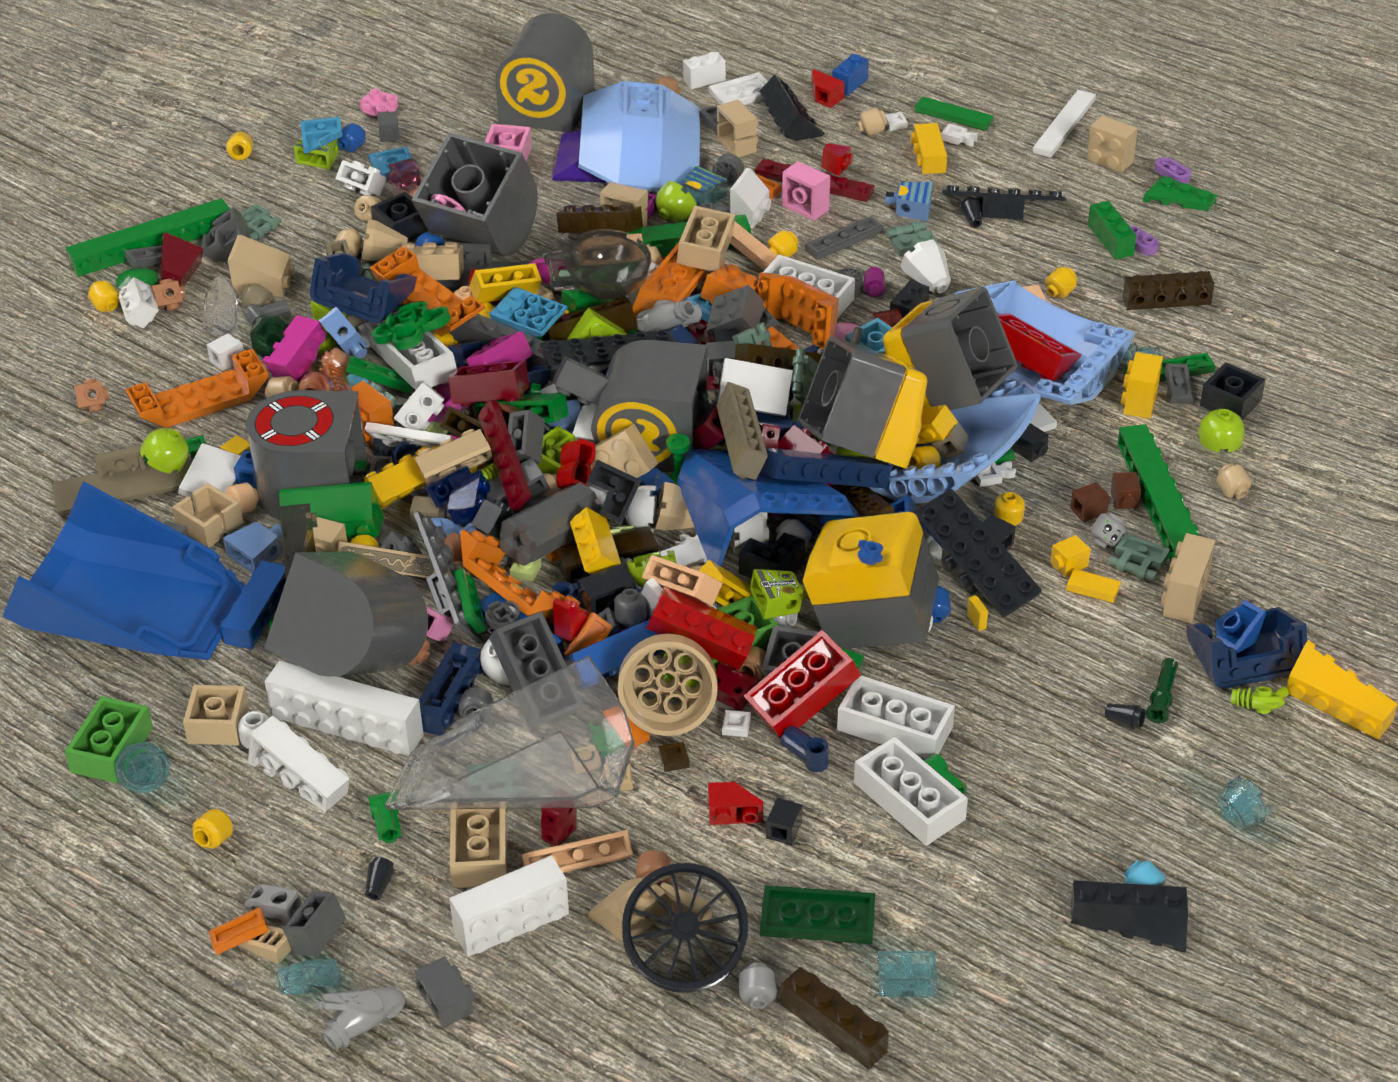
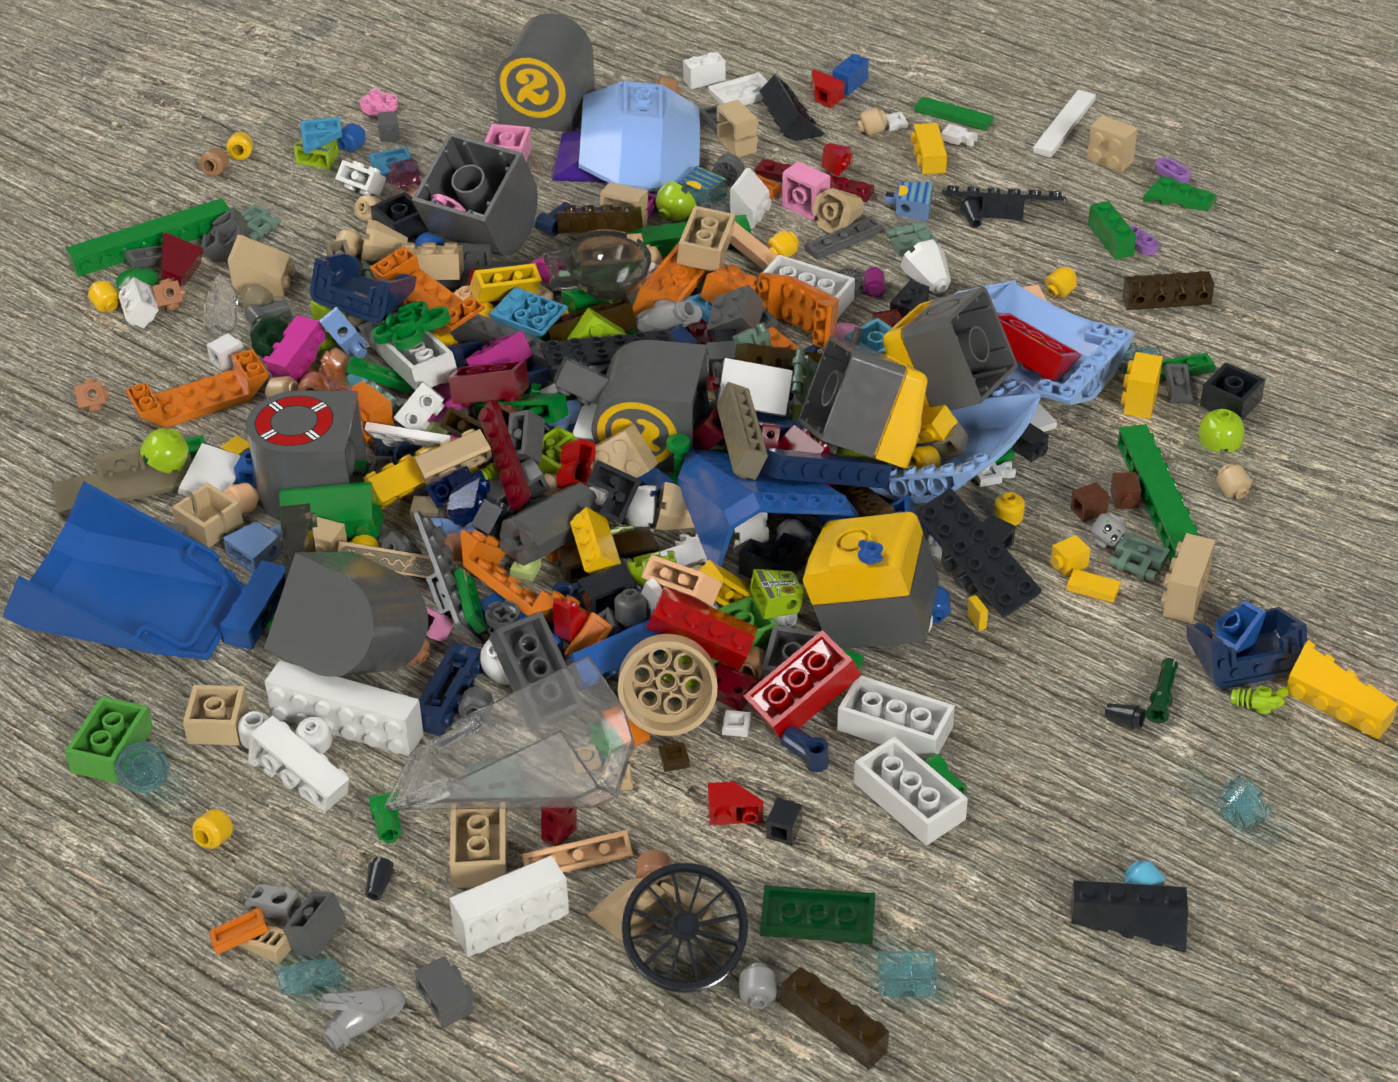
none -> medium nougat head [199,148,229,176]
none -> white head [296,717,332,753]
none -> dark blue piece [535,202,570,236]
none -> tan cone [812,188,864,233]

